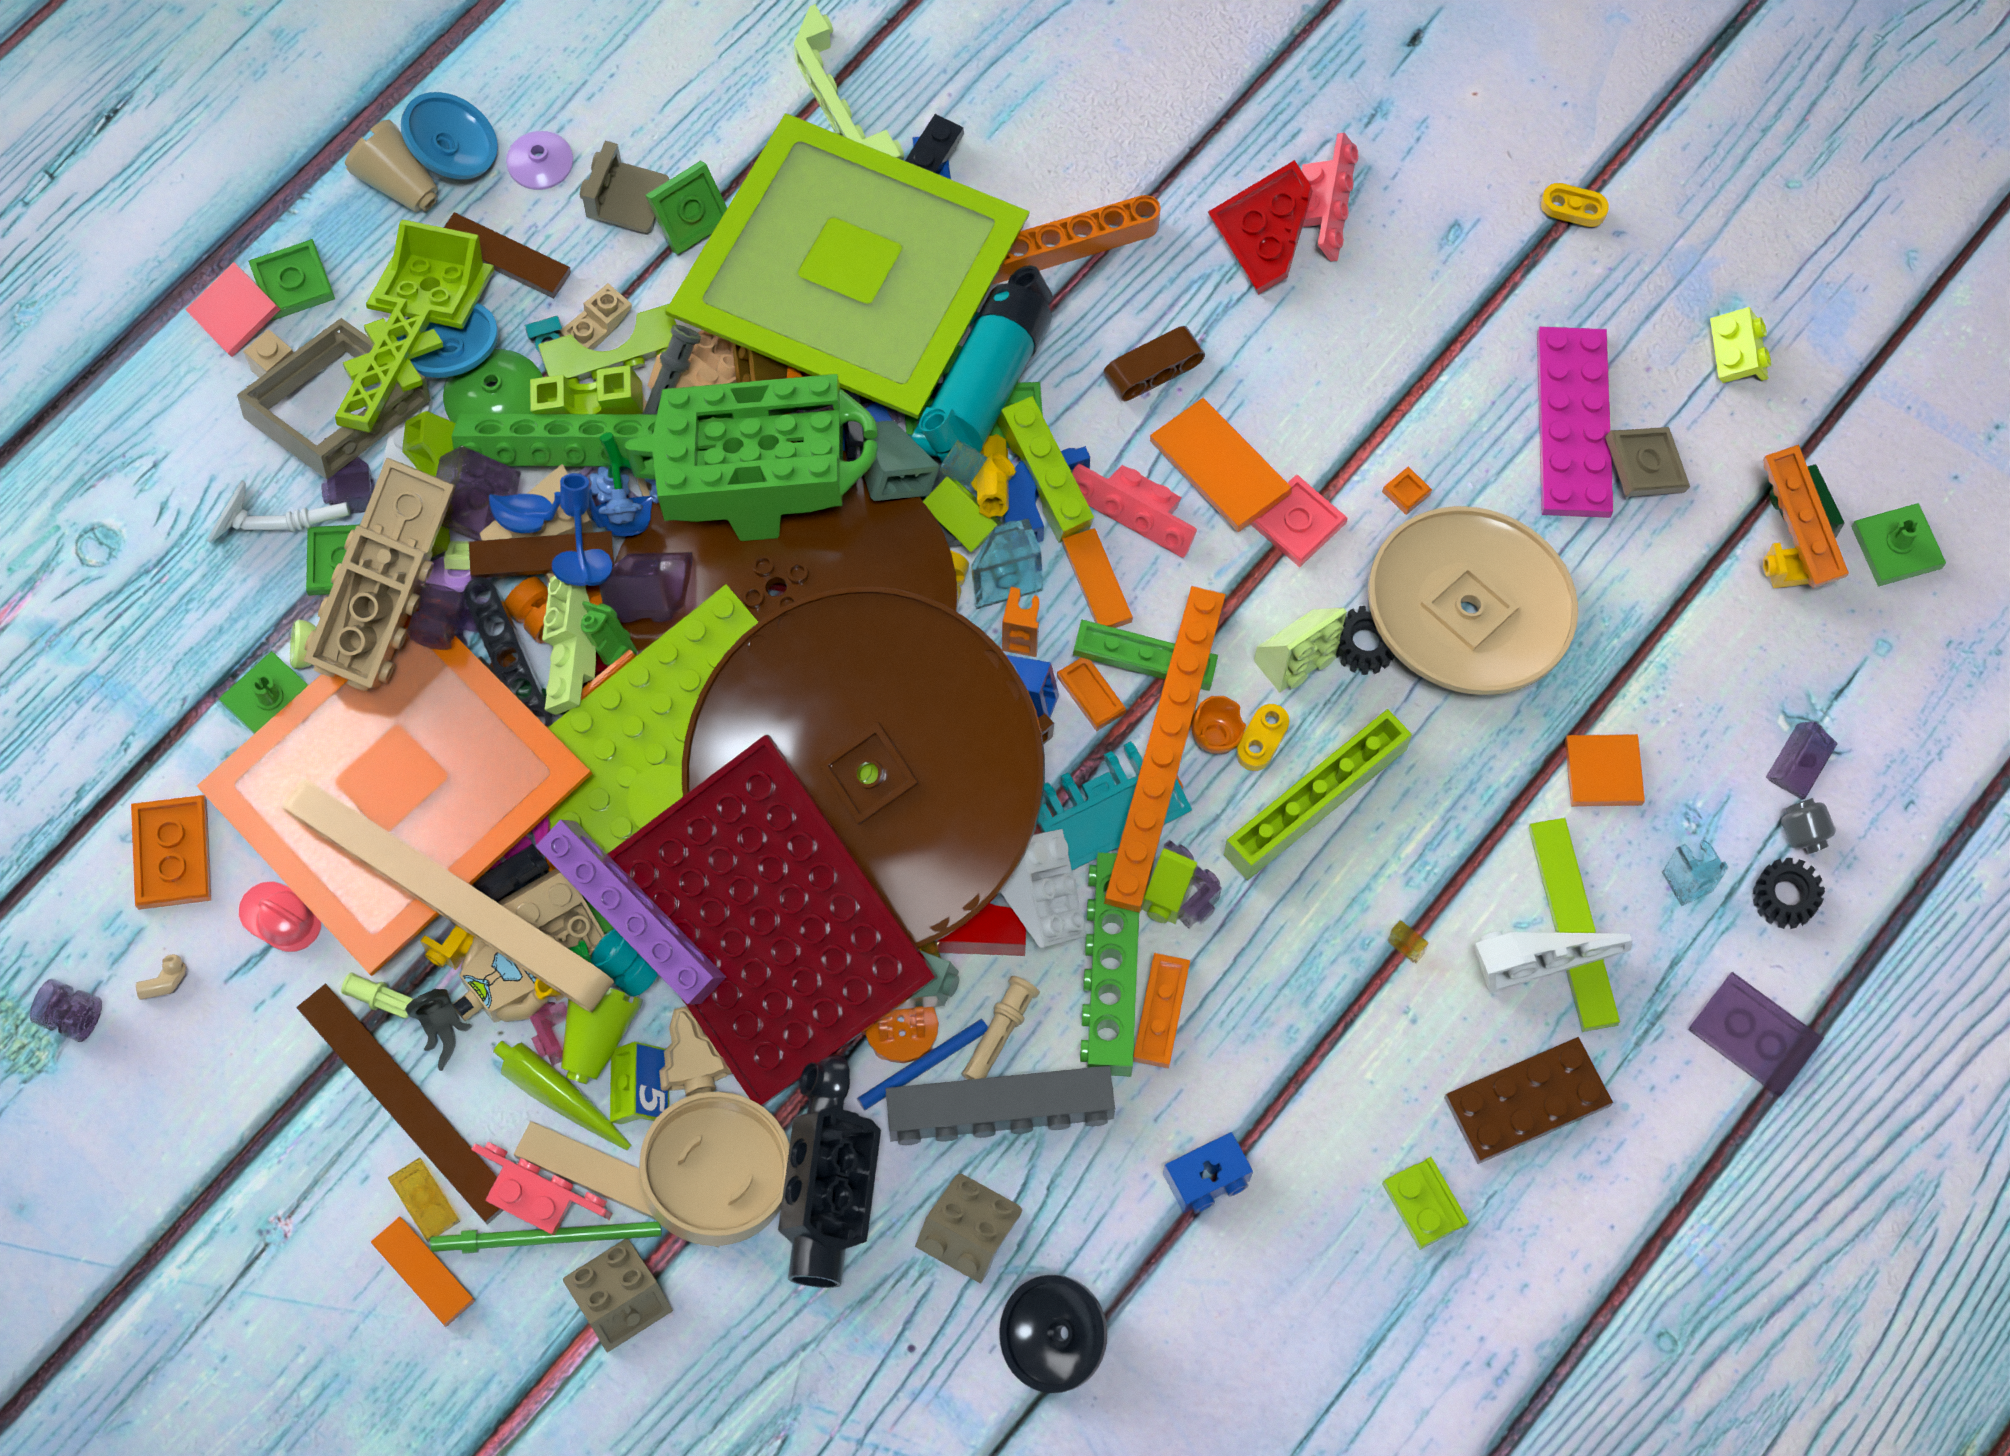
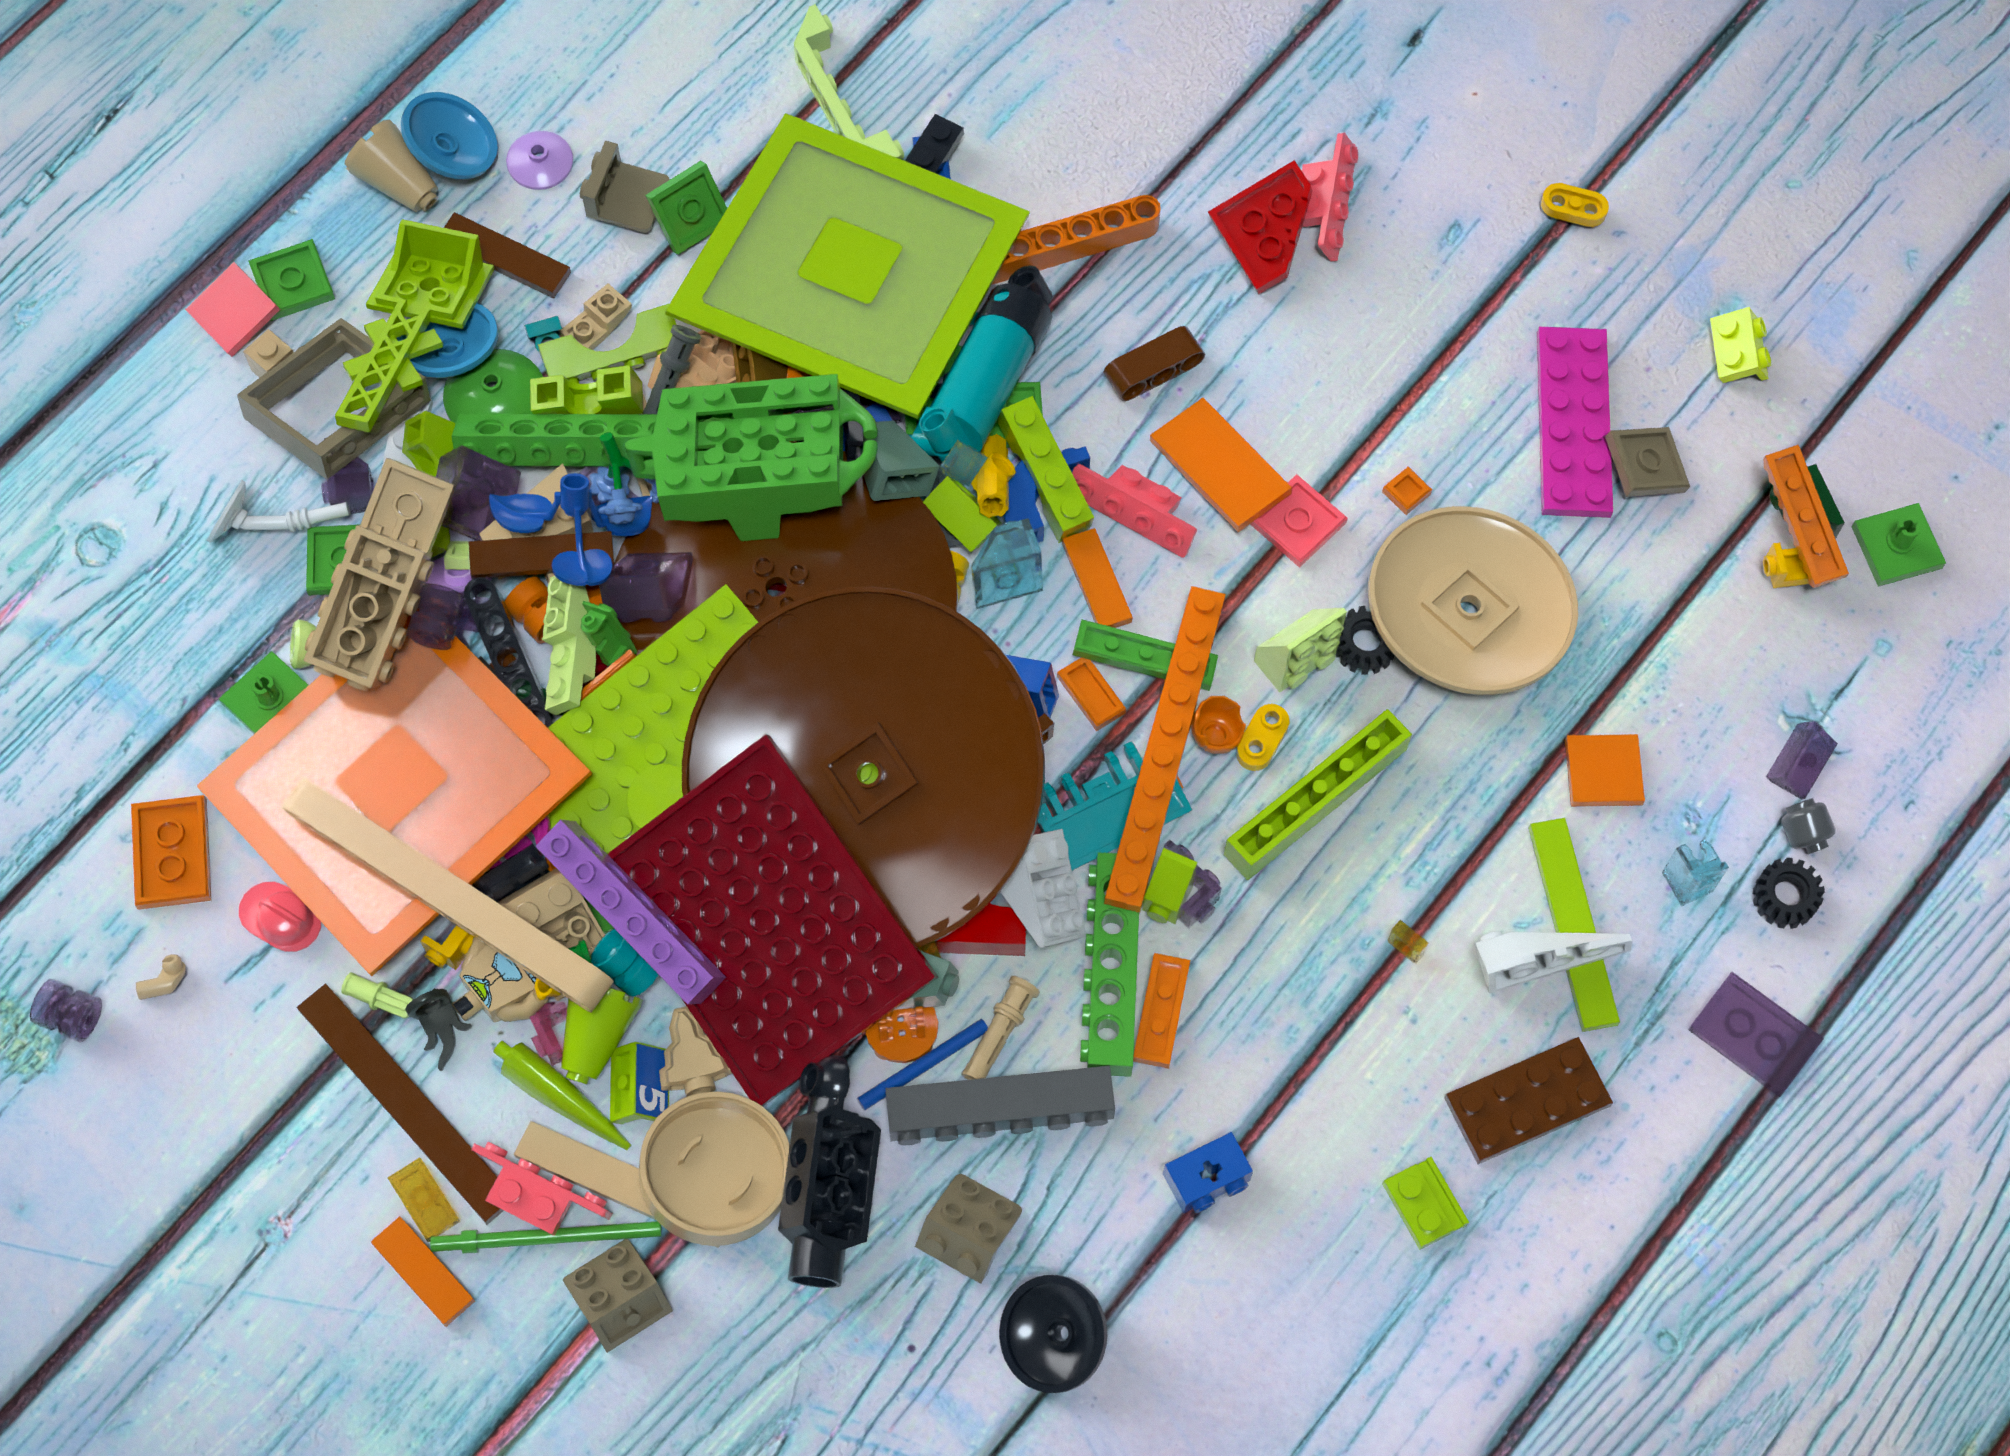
orange hinge [1002,587,1040,657] -> none

